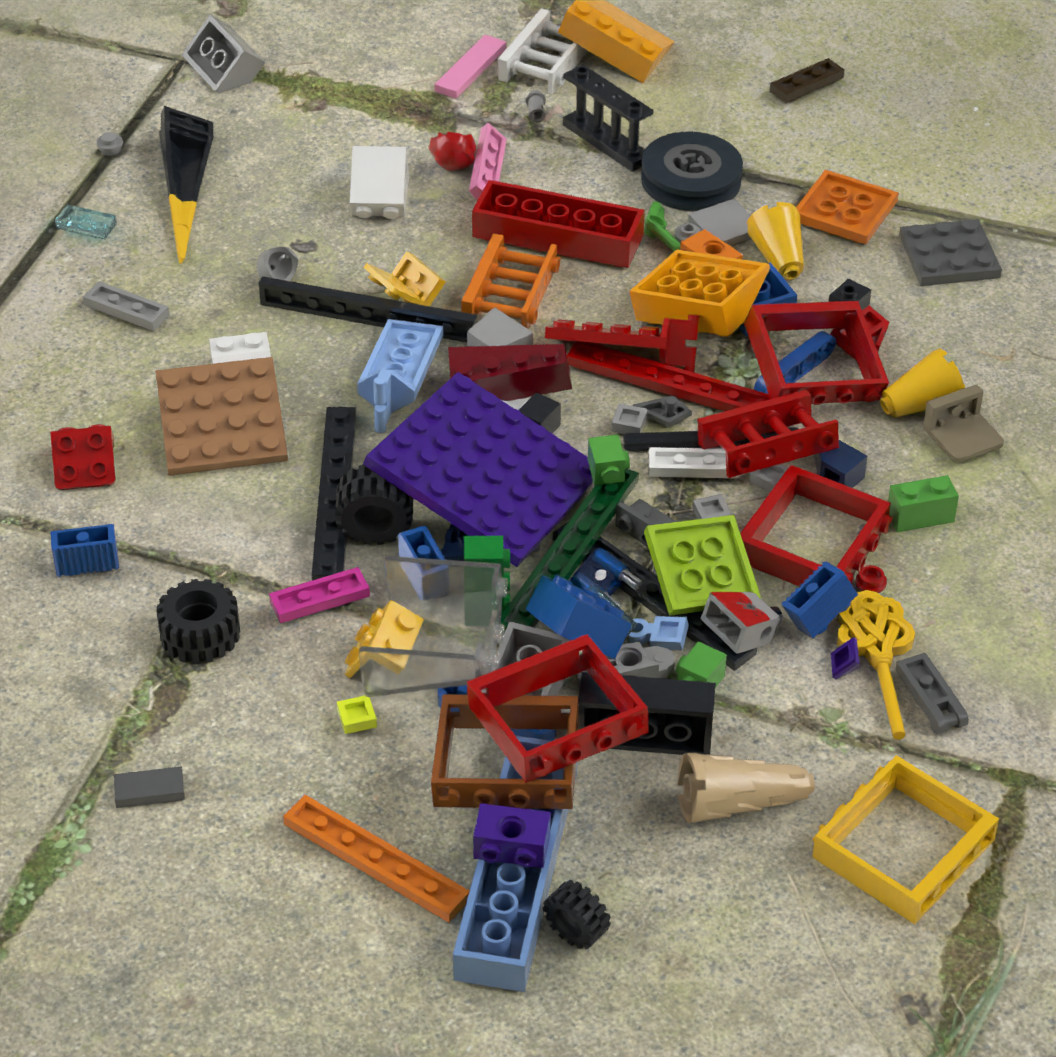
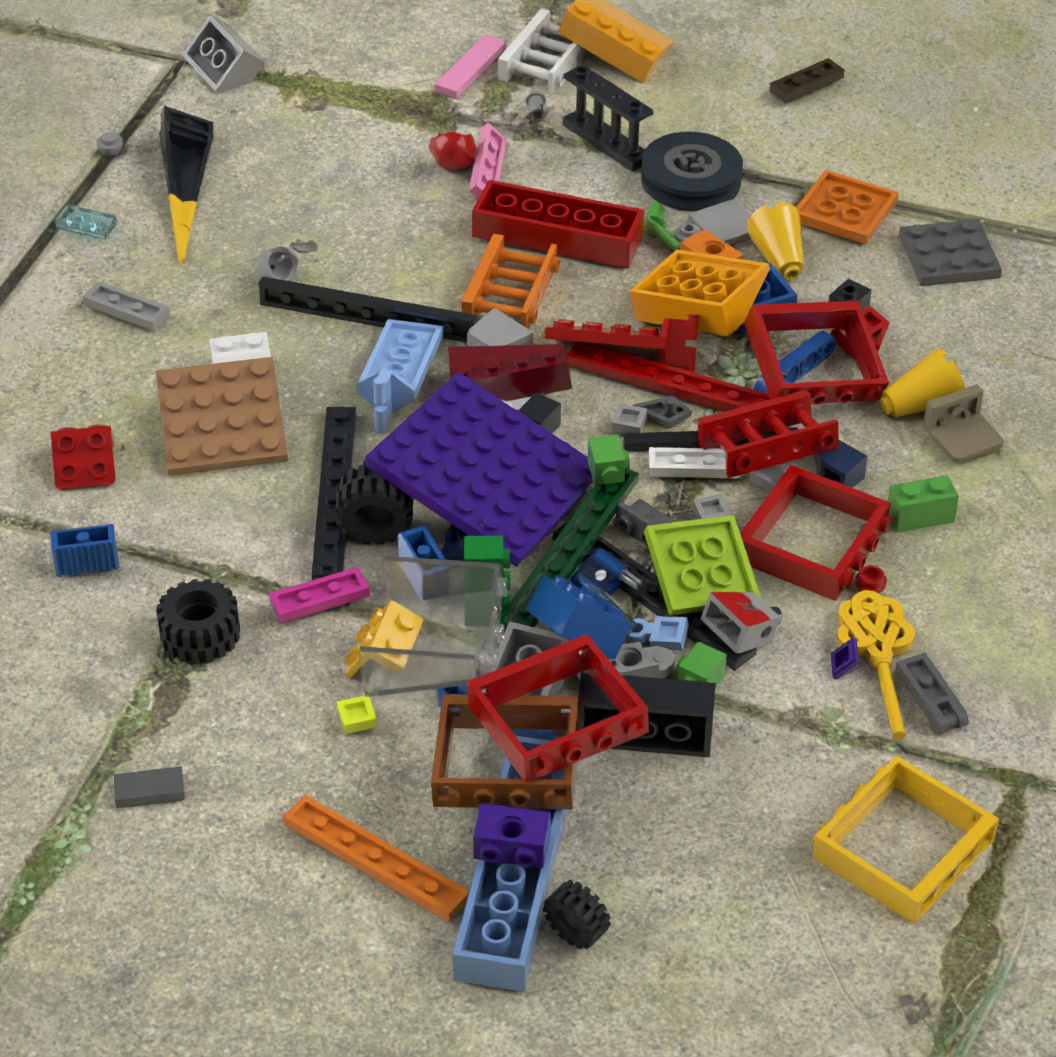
white slope [350,146,409,219] -> none
yellow bracket [363,251,446,306] -> none
tan cone [677,753,815,823] -> none
blue brick [782,561,858,639] -> none

